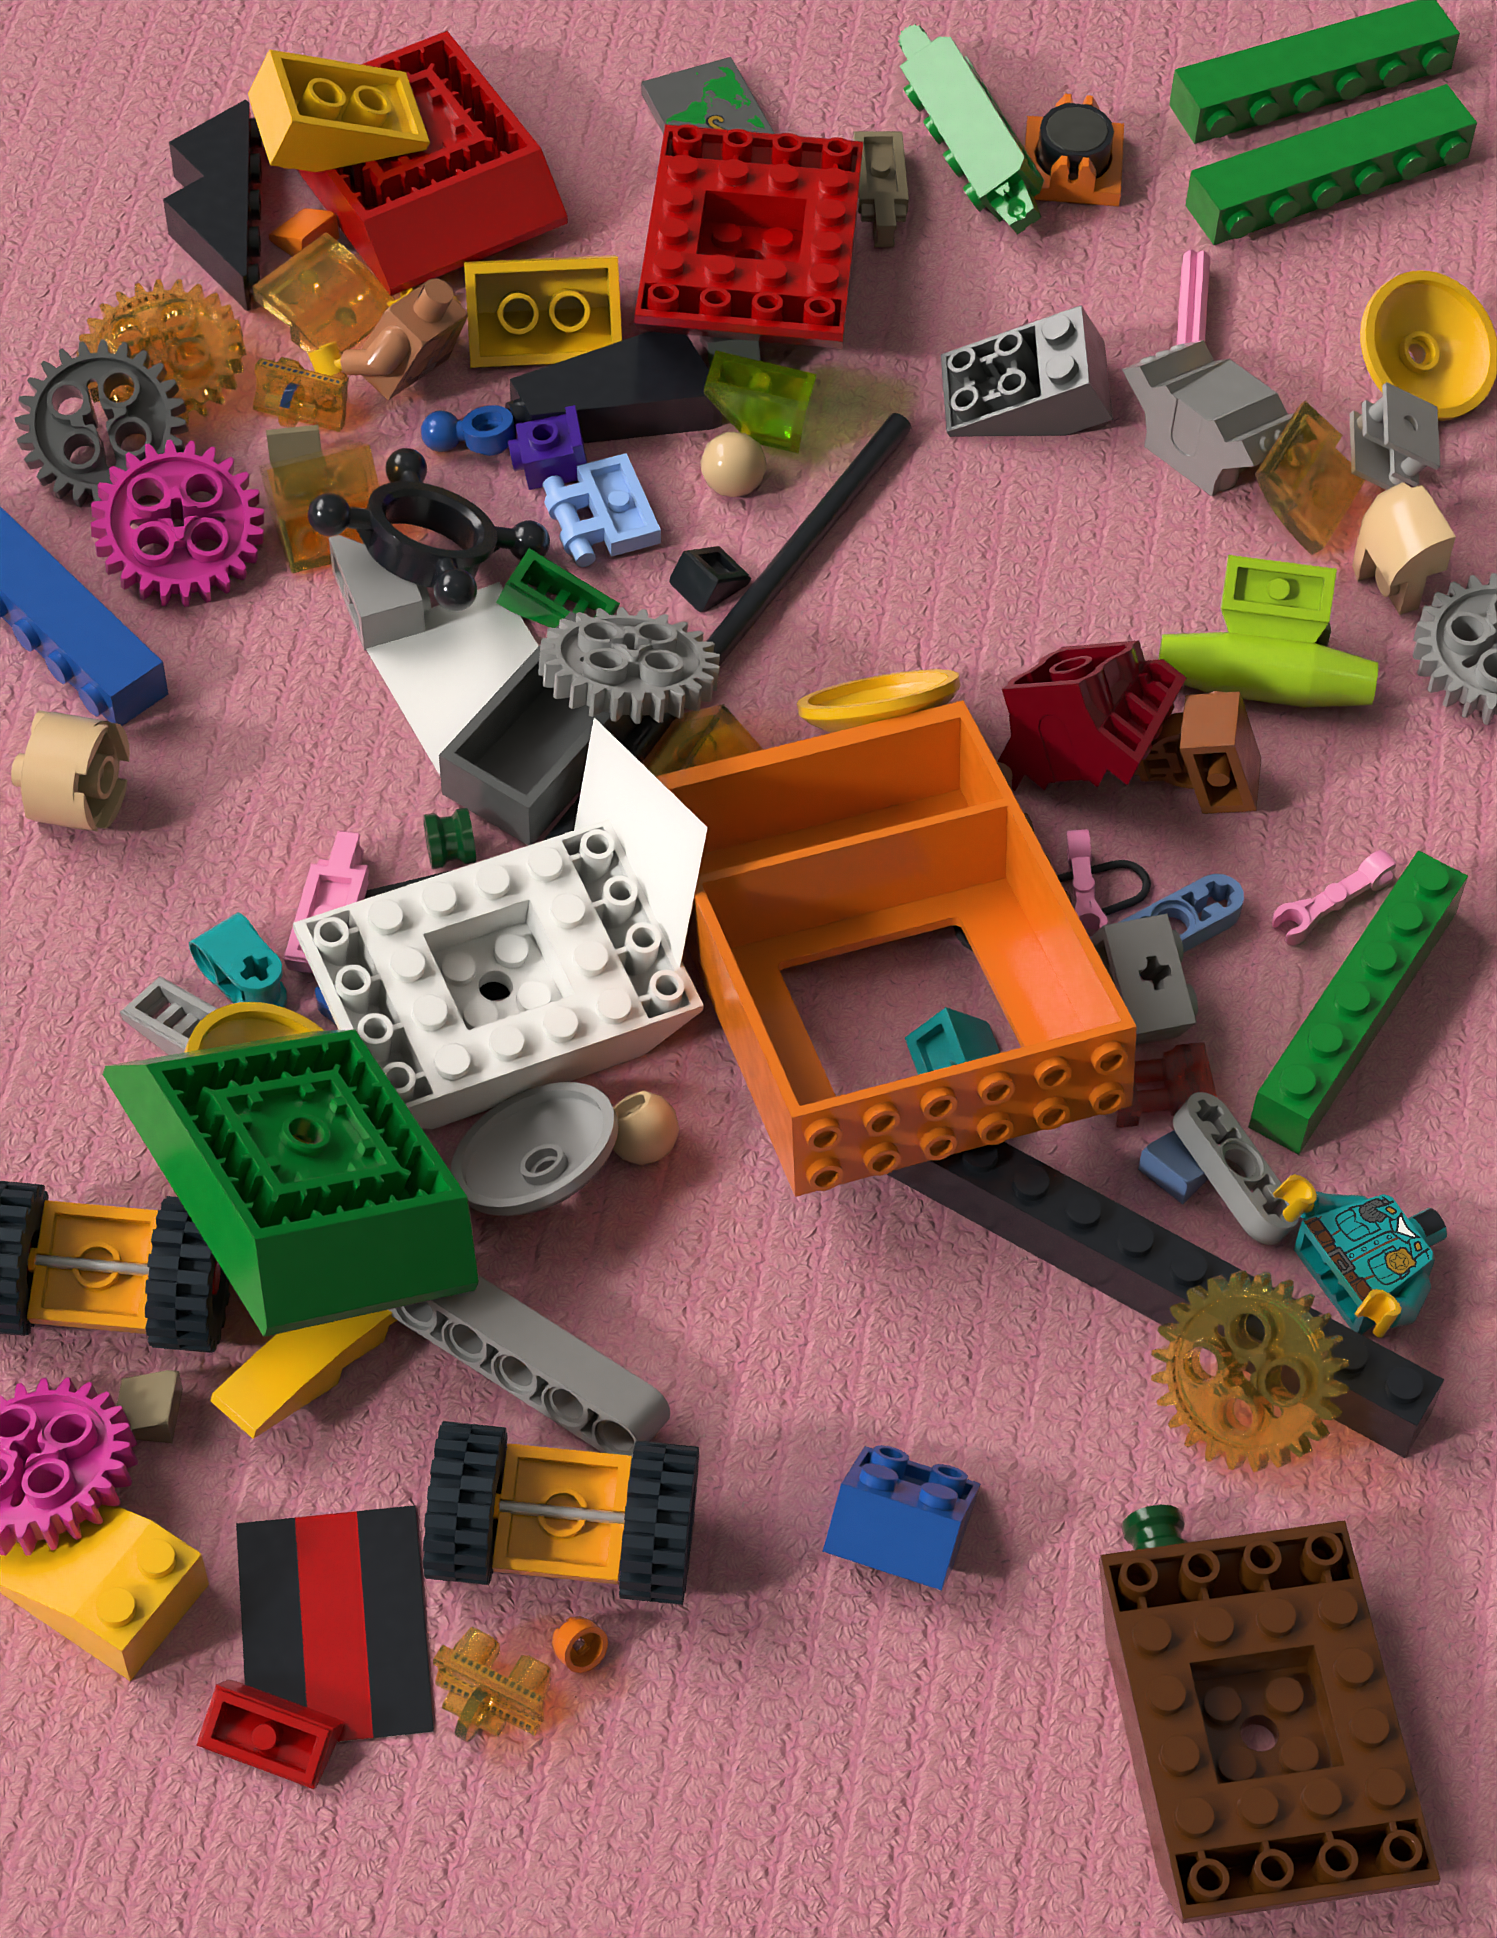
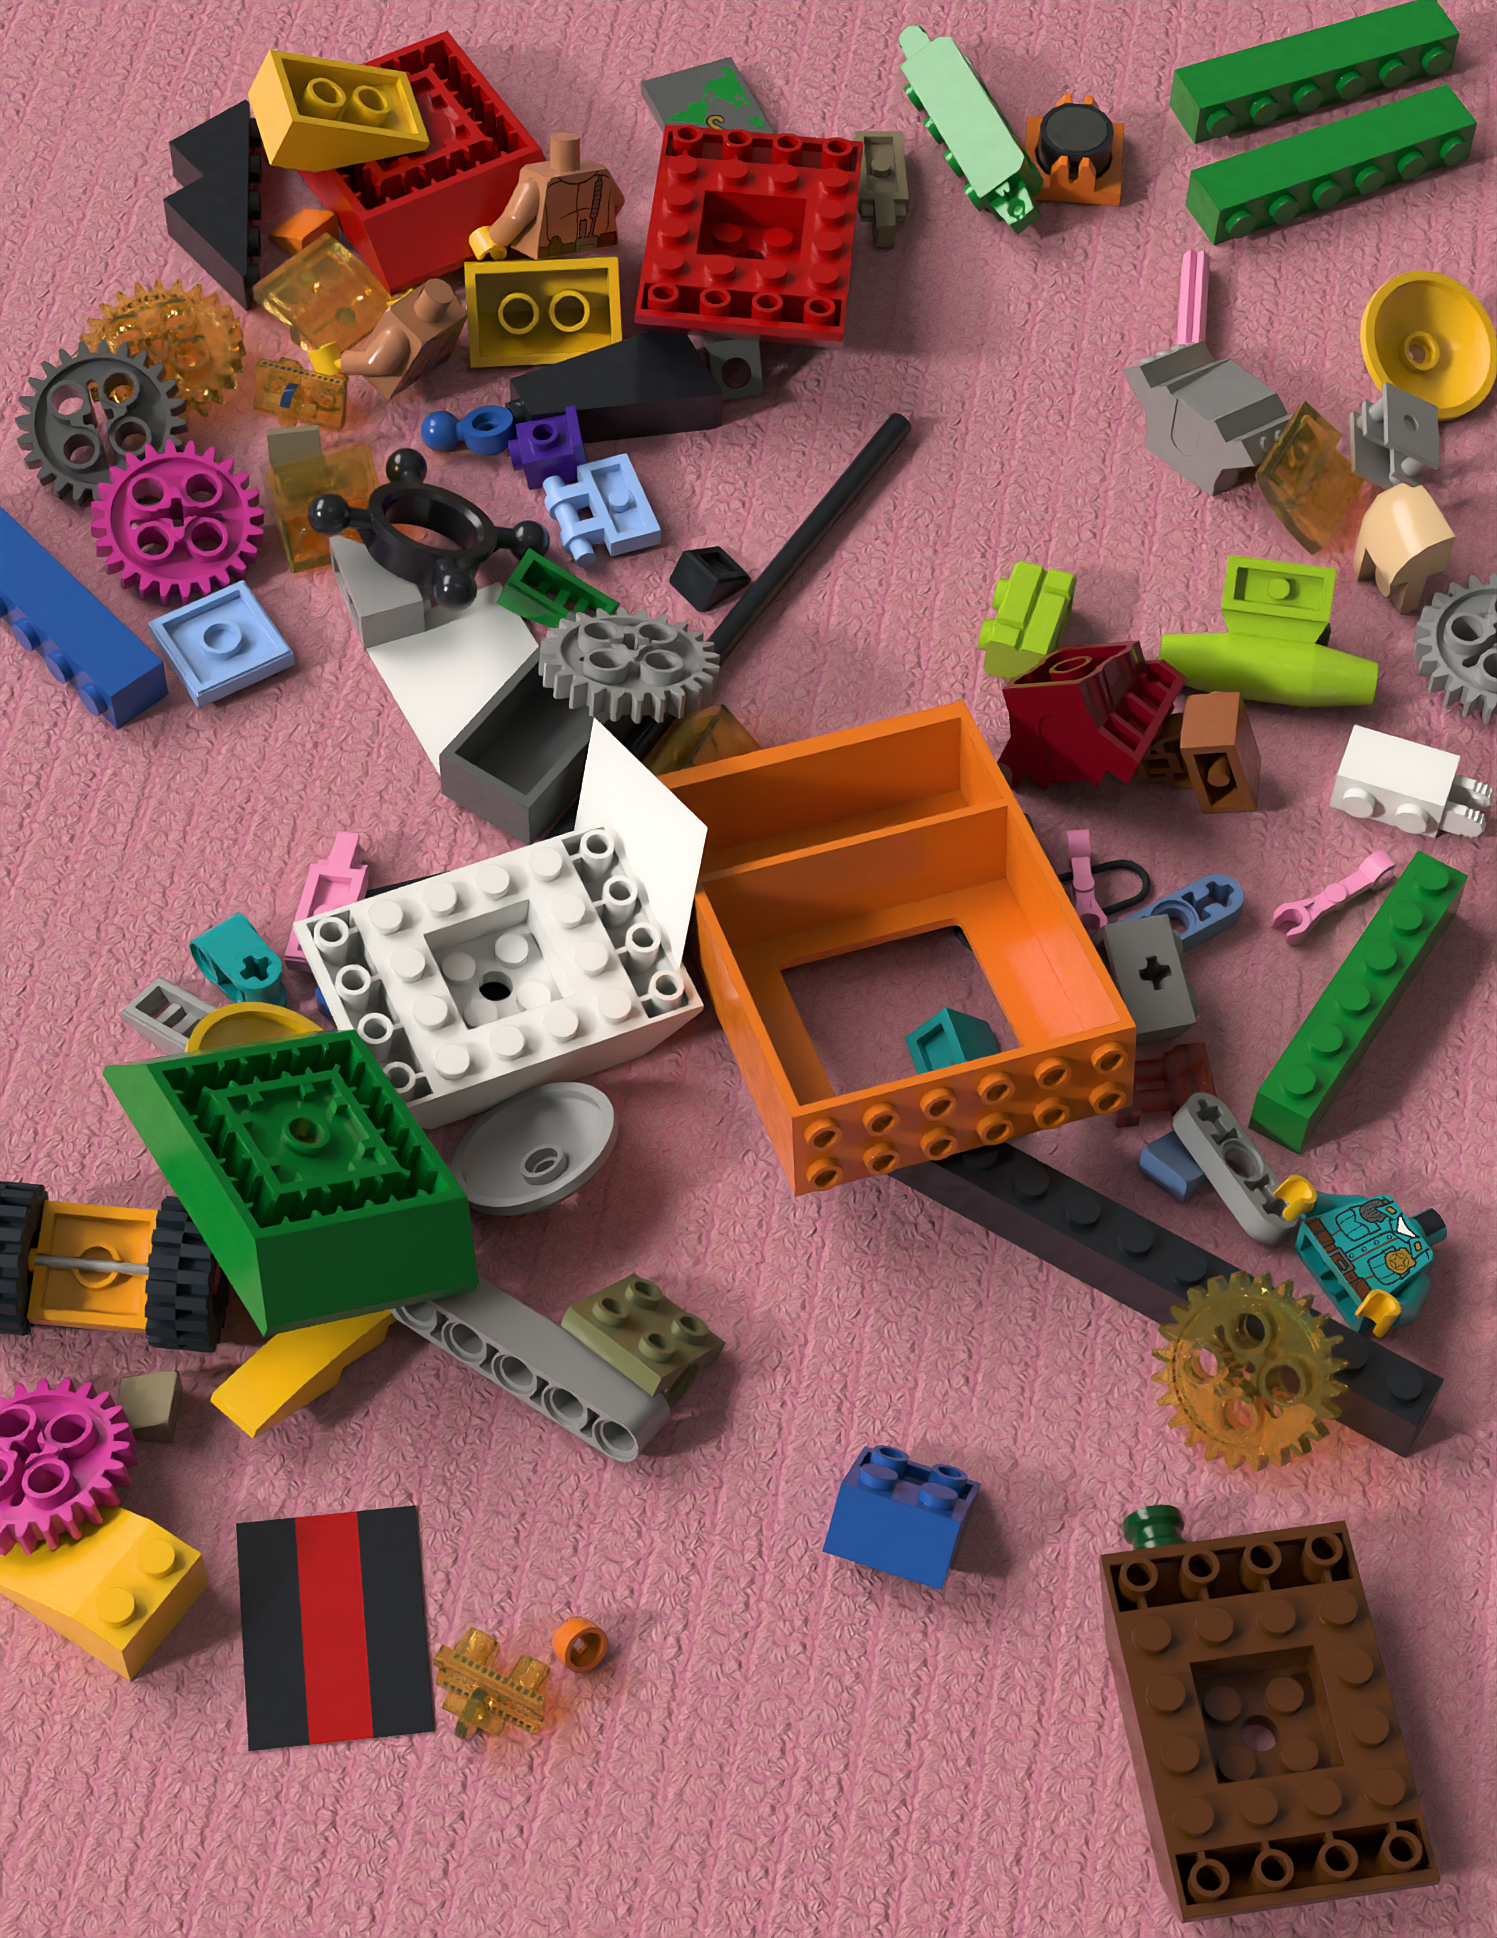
tan brick [11,710,130,831] -> none
red slope [196,1680,345,1789] -> none
dark green wheel [423,808,476,869] -> none
plate [423,1421,699,1605] -> none
tan piece [613,1091,679,1165] -> none
tan piece [700,432,767,497] -> none
clear neon green slope [704,350,817,454] -> none
yellow dish [797,669,961,733] -> none
dark grey slope [941,305,1113,437] -> none
none -> light blue plate [147,580,295,709]
none -> nougat torso [468,132,625,261]
none -> olive plate [560,1273,726,1407]
none -> lime brick [977,560,1077,679]
none -> white hinge [1329,725,1495,838]

